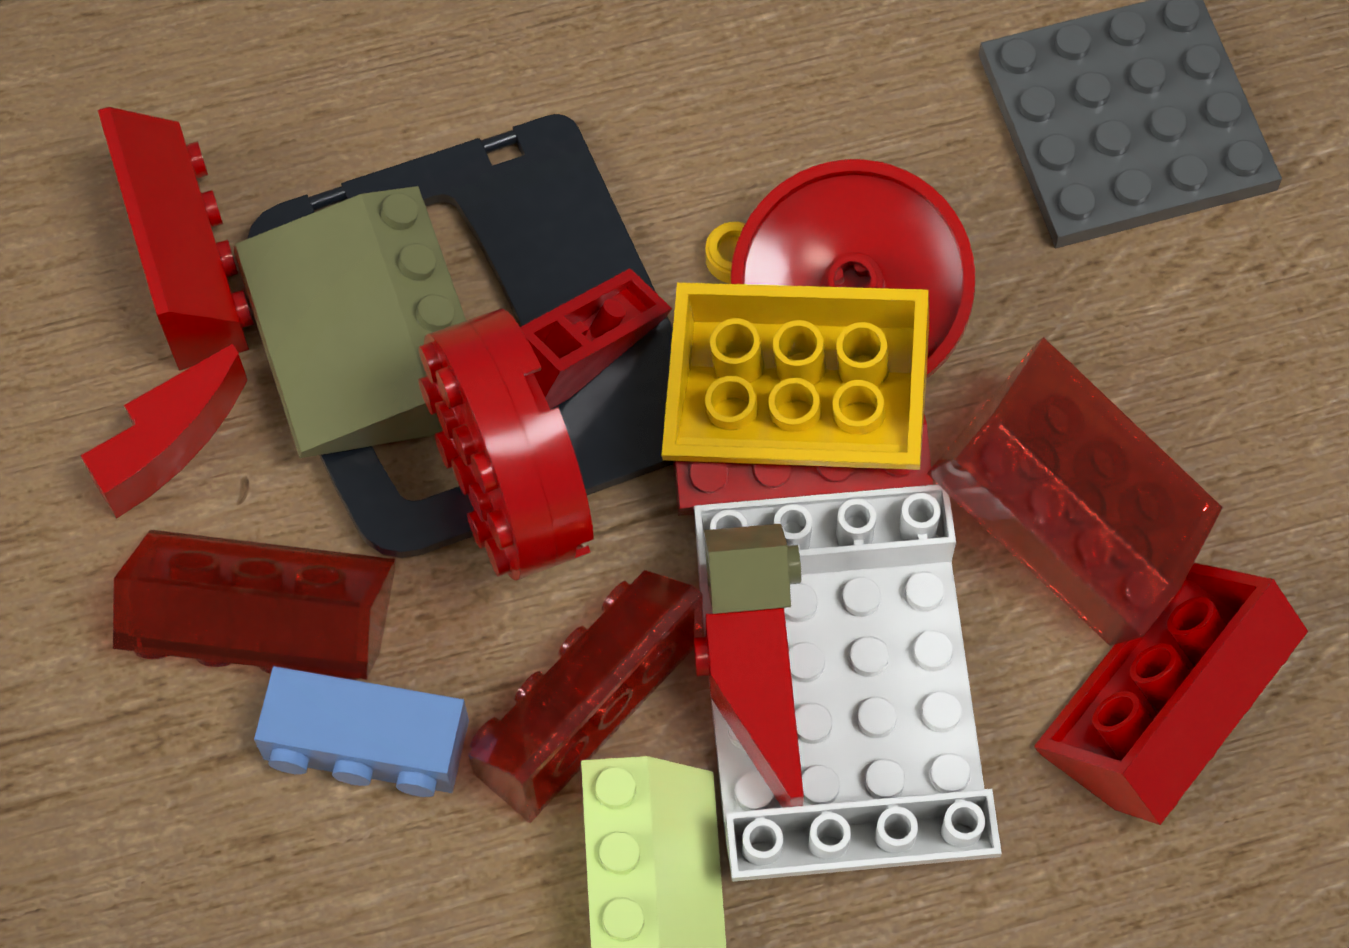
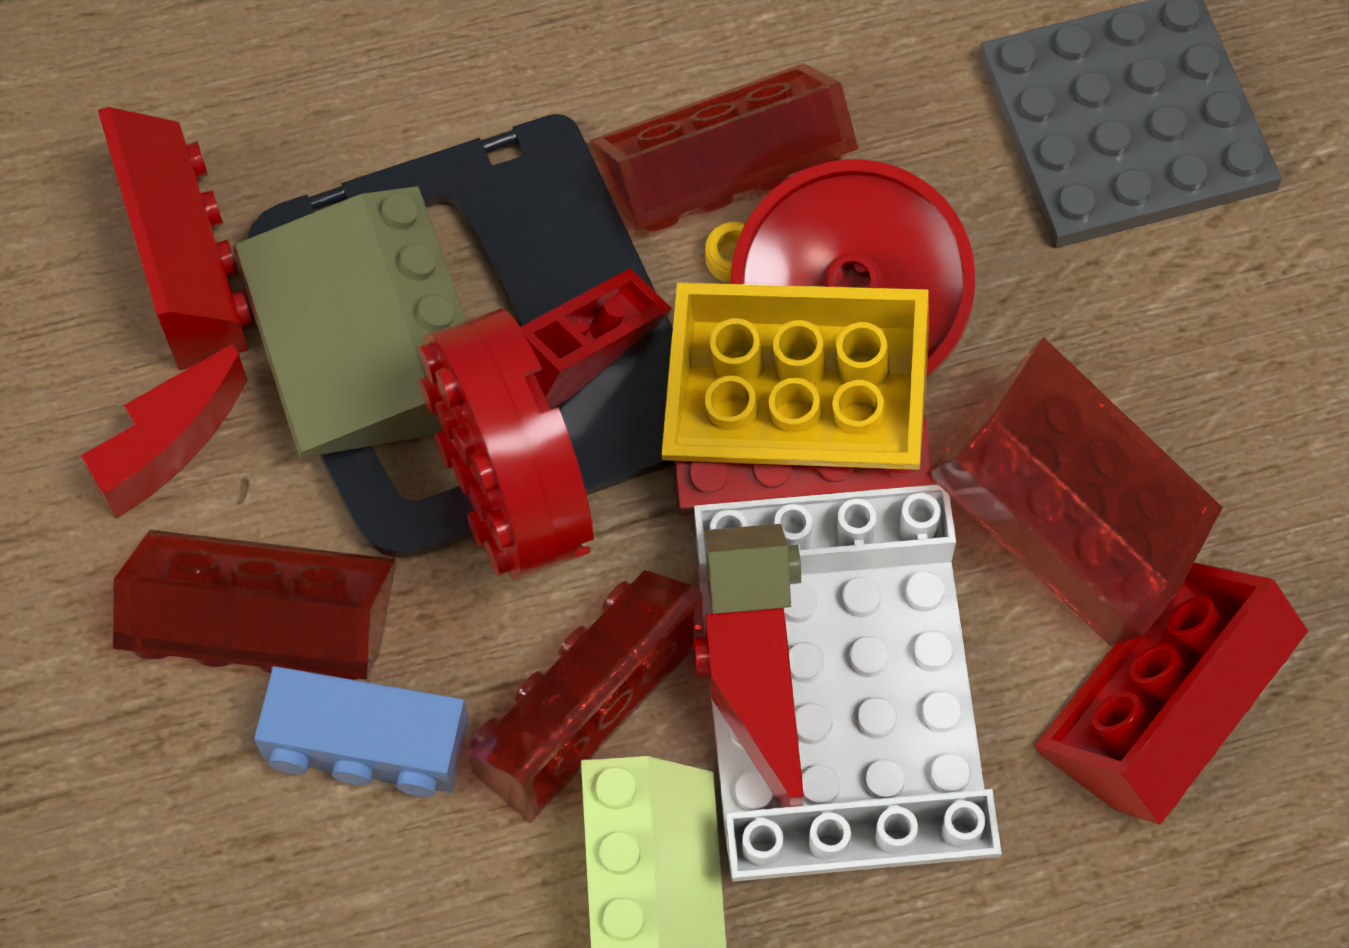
none -> clear red slope [590,63,859,231]

